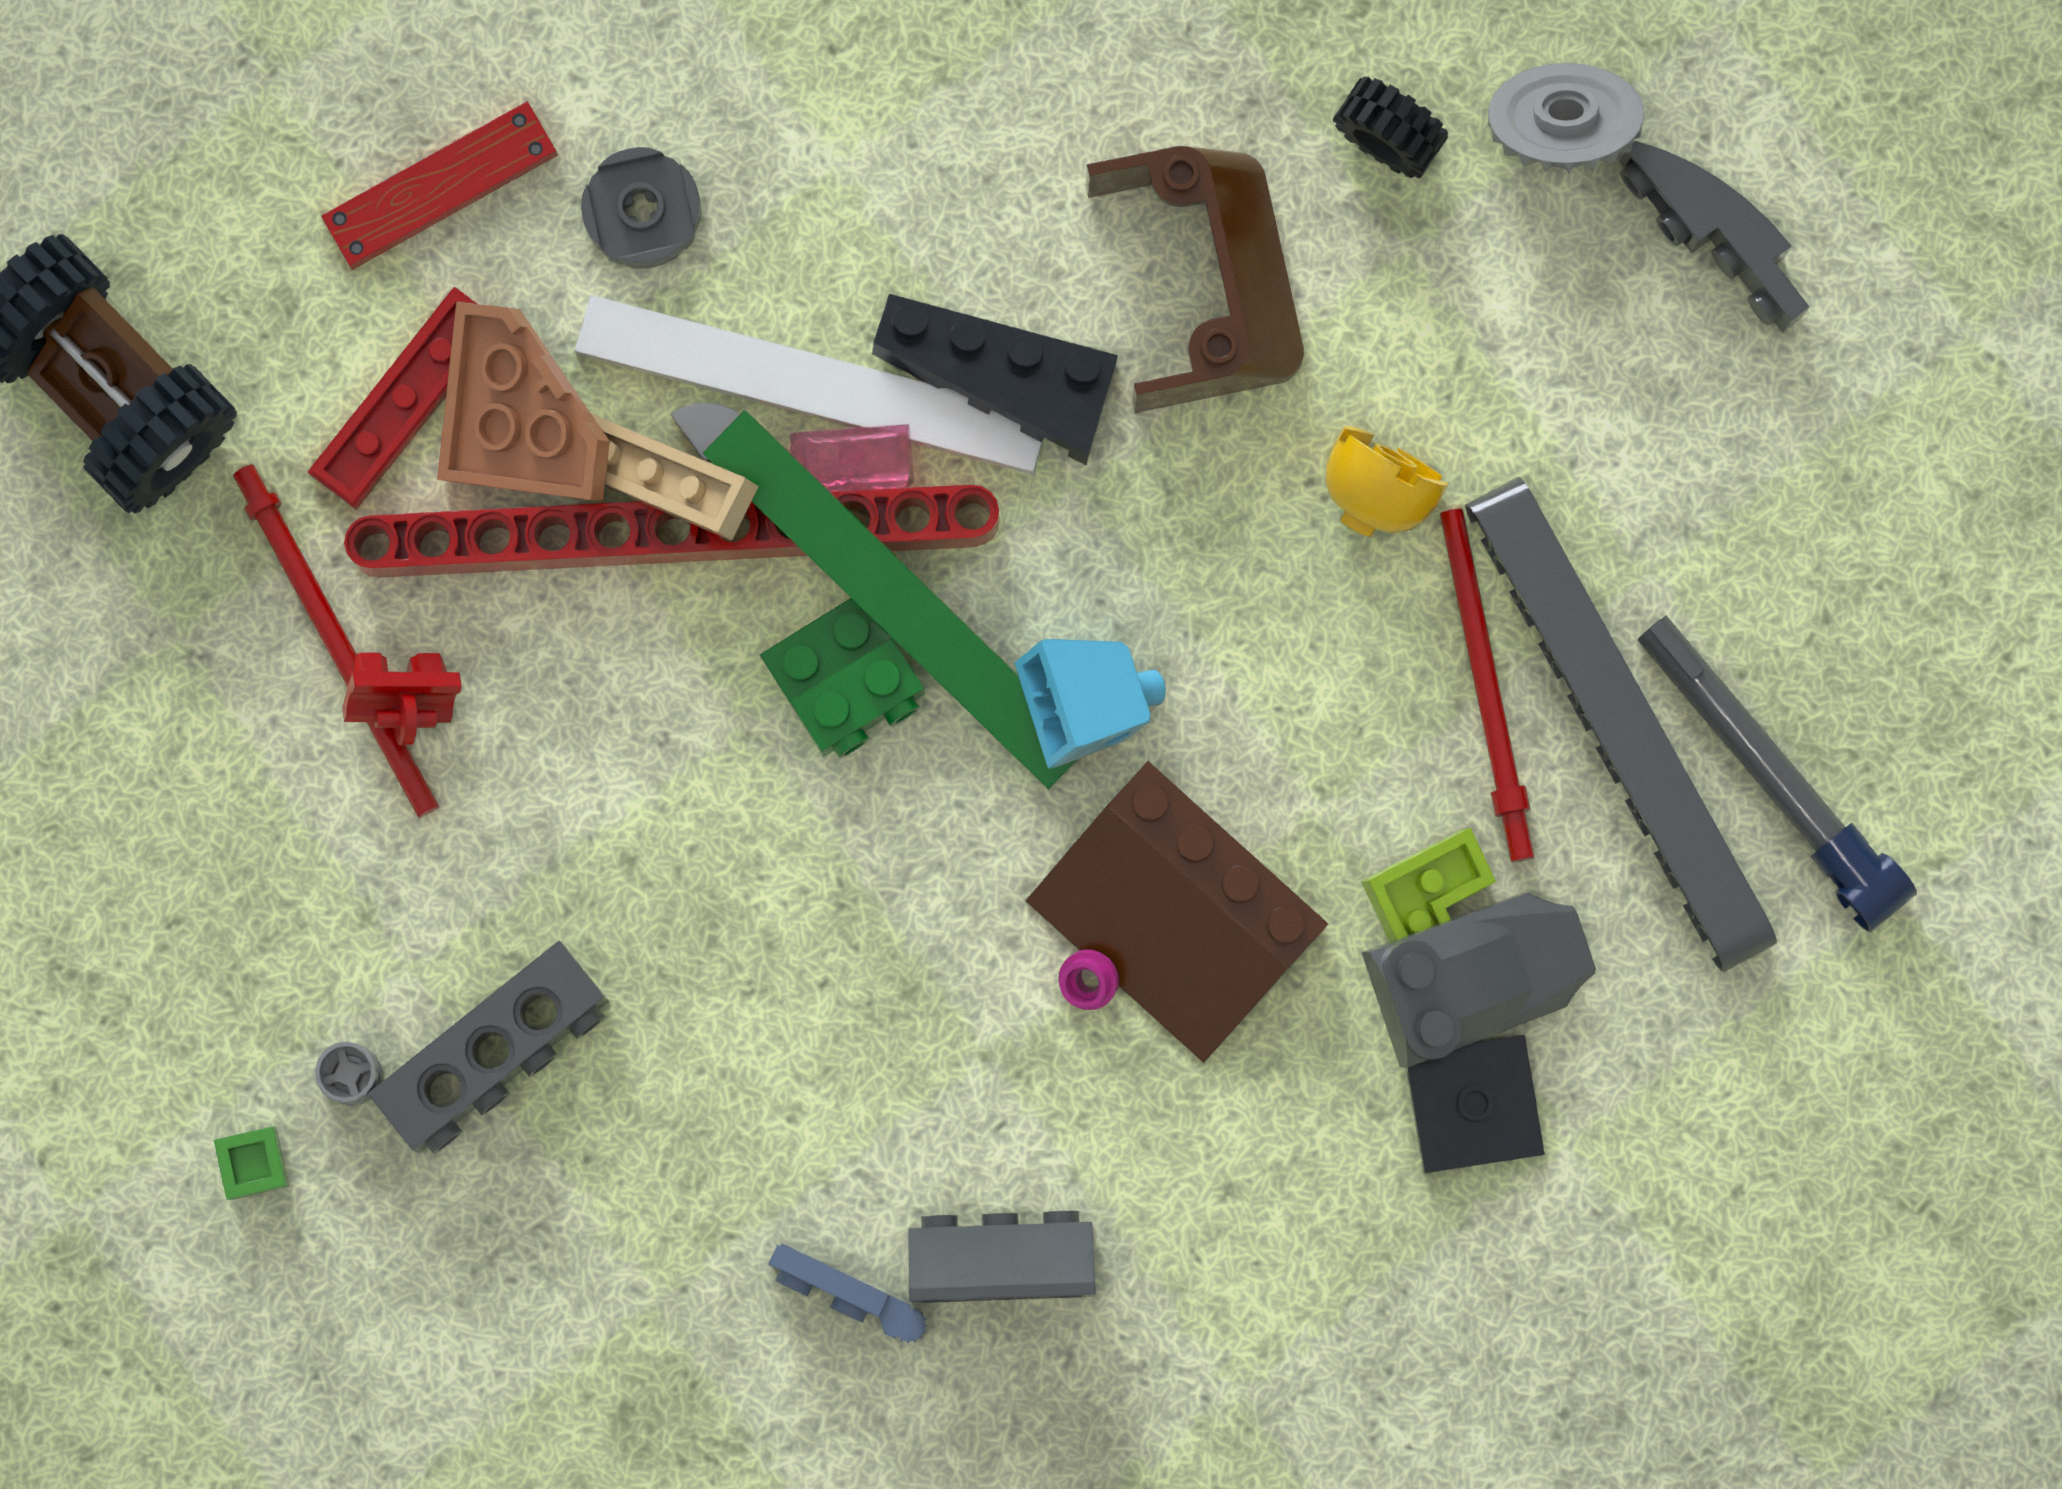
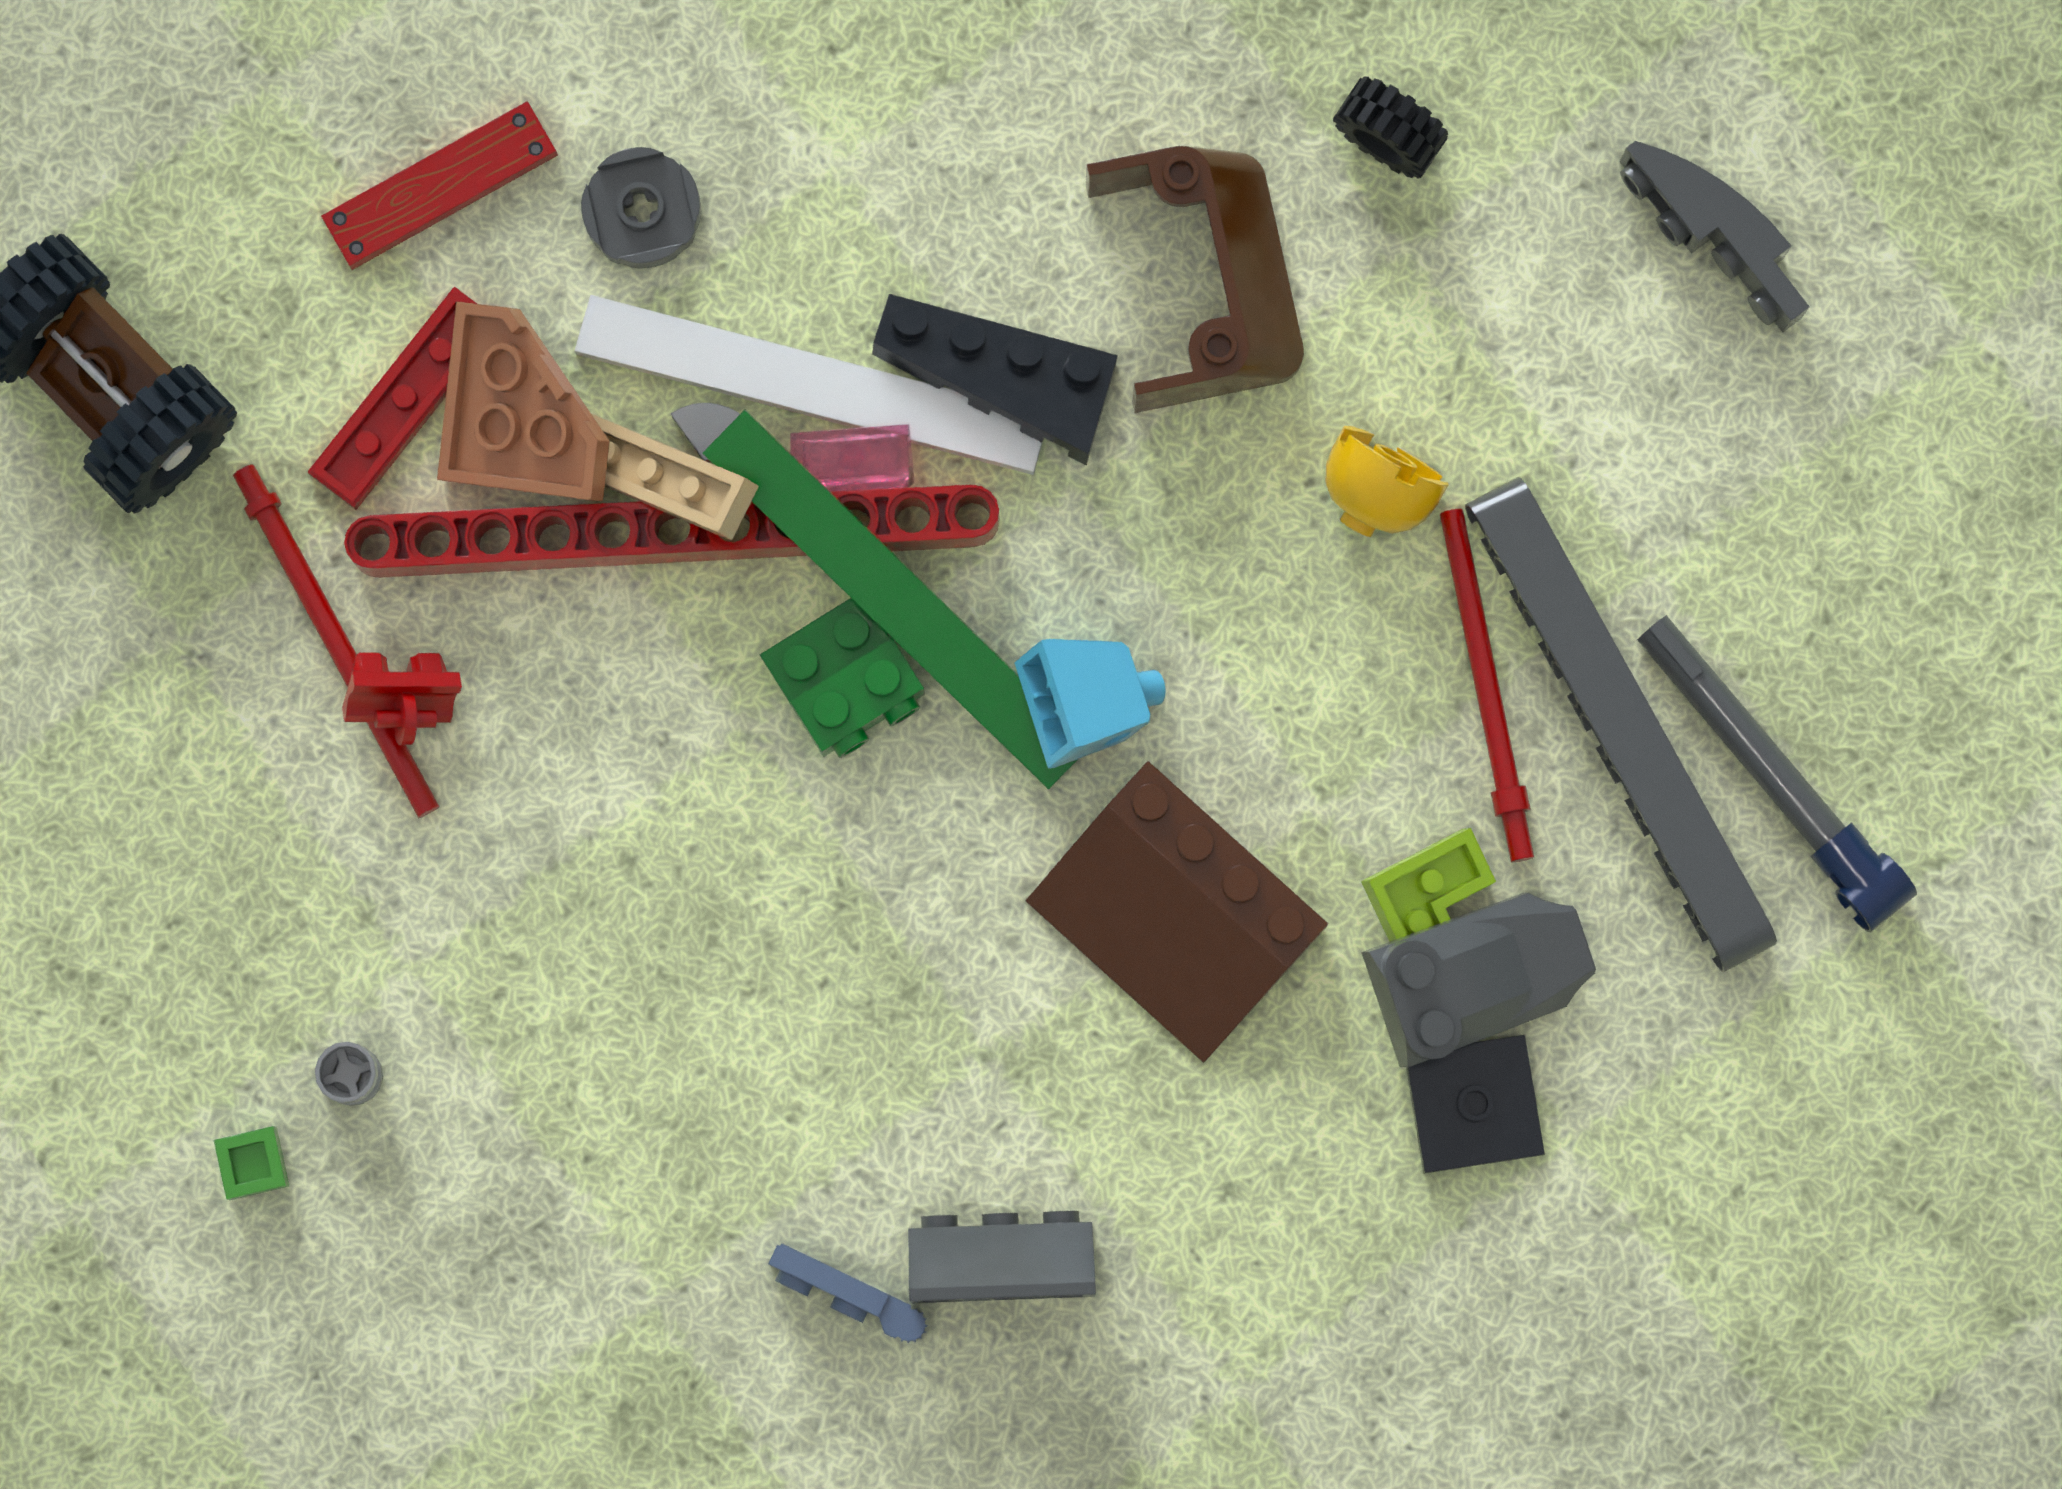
dark grey brick [367,940,609,1154] -> none
dark pink plate [1058,950,1119,1010] -> none
light grey gear [1488,63,1644,174] -> none

